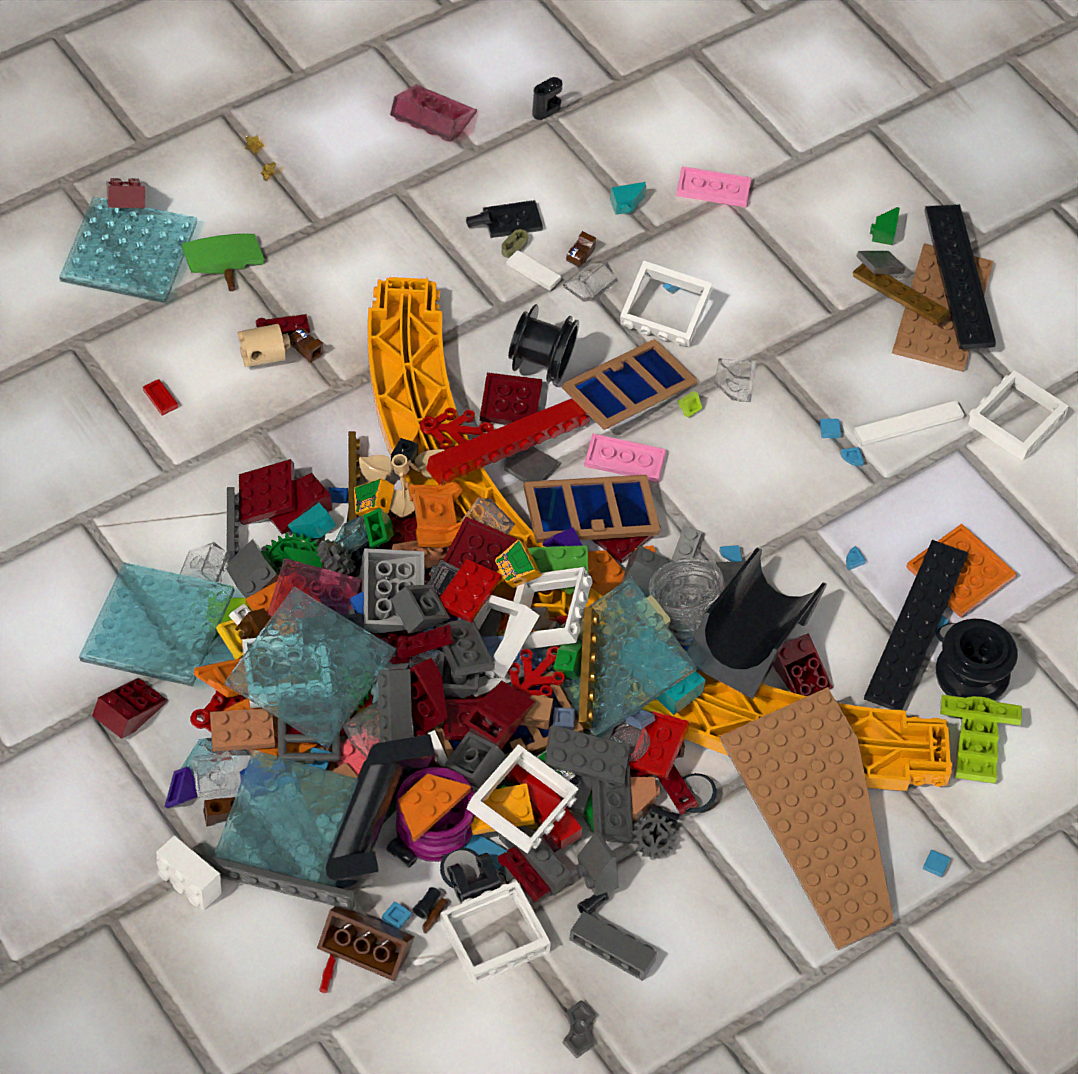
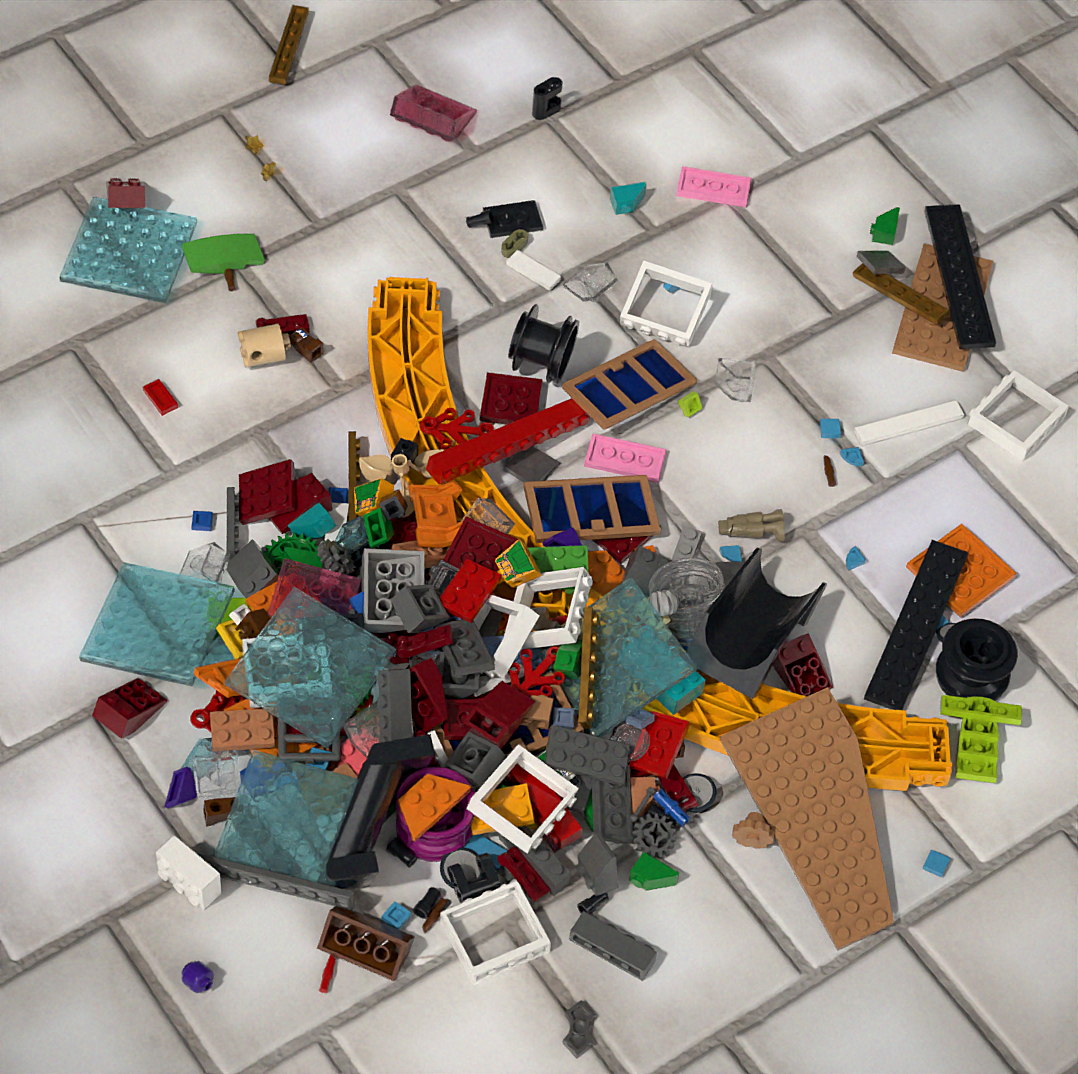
reddish brown leg [566,231,596,267] -> none
none -> dark purple head [181,961,214,993]
none -> blue tile [191,511,213,531]
none -> pearl gold plate [269,5,309,85]
none -> black brick [379,489,408,521]
none -> dark grey hinge [629,787,655,822]
none -> green slope [629,852,679,891]
none -> light grey piece [649,589,679,616]
none -> blue pin [653,789,691,827]
none -> dark tan piece [718,509,785,542]
none -> medium nougat plant [732,812,775,849]
none -> reddish brown piece [823,455,836,487]

